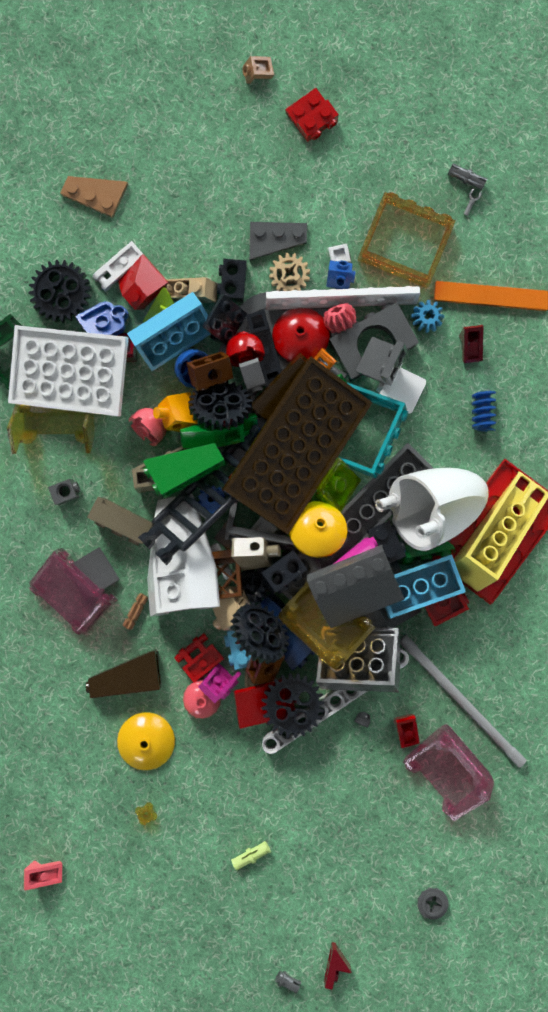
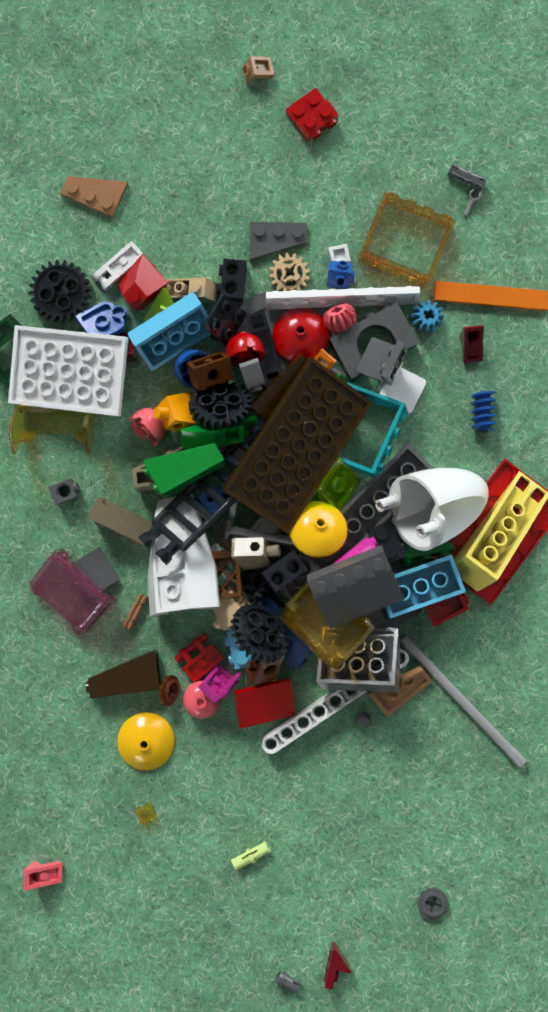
black gear [261,673,325,738] -> none
red slope [394,714,420,748] -> none
clear pink windscreen [403,724,494,821] -> none
none -> reddish brown gear [158,675,179,706]
none -> medium nougat wing [367,666,433,717]

